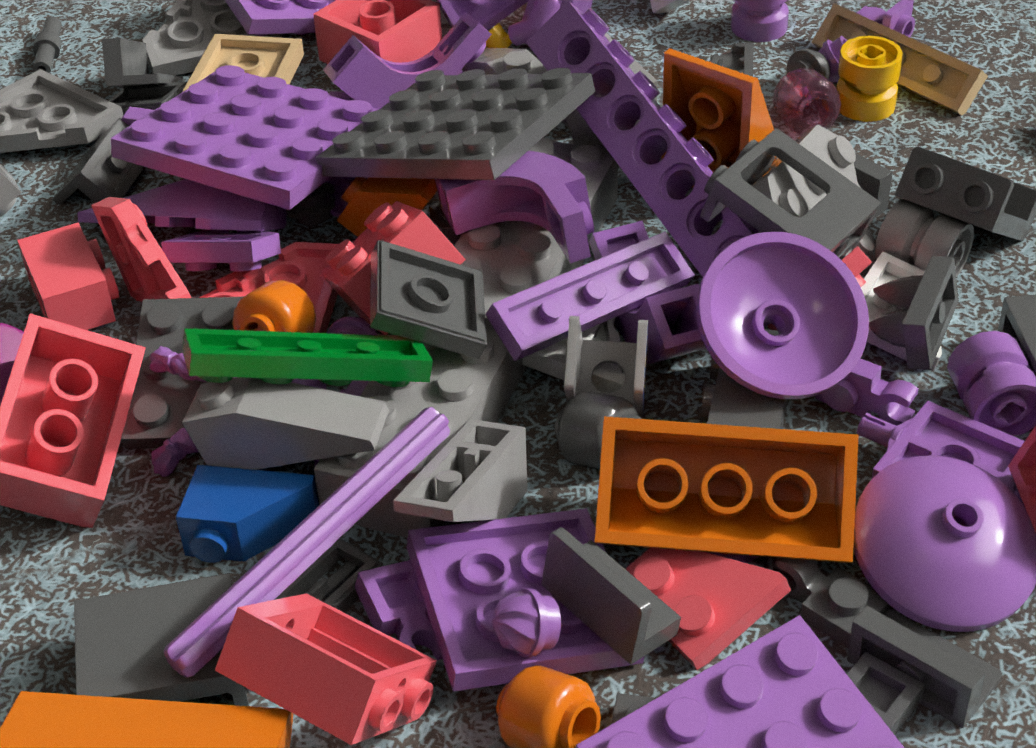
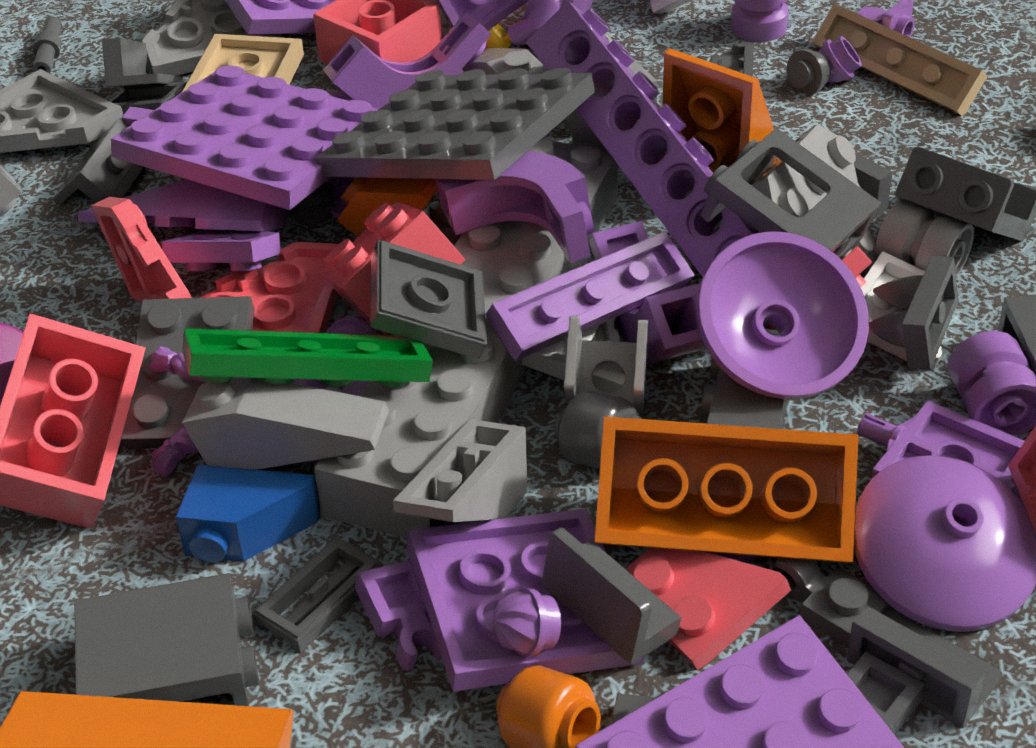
coral brick [17,222,119,330] -> none
medium lavender axle [163,407,450,678] -> none
coral window [215,593,437,745] -> none
orange head [232,280,316,333] -> none
clear pink head [772,68,841,135] -> none
medium lavender plate [815,359,919,426] -> none
yellow wheel [835,36,903,122] -> none

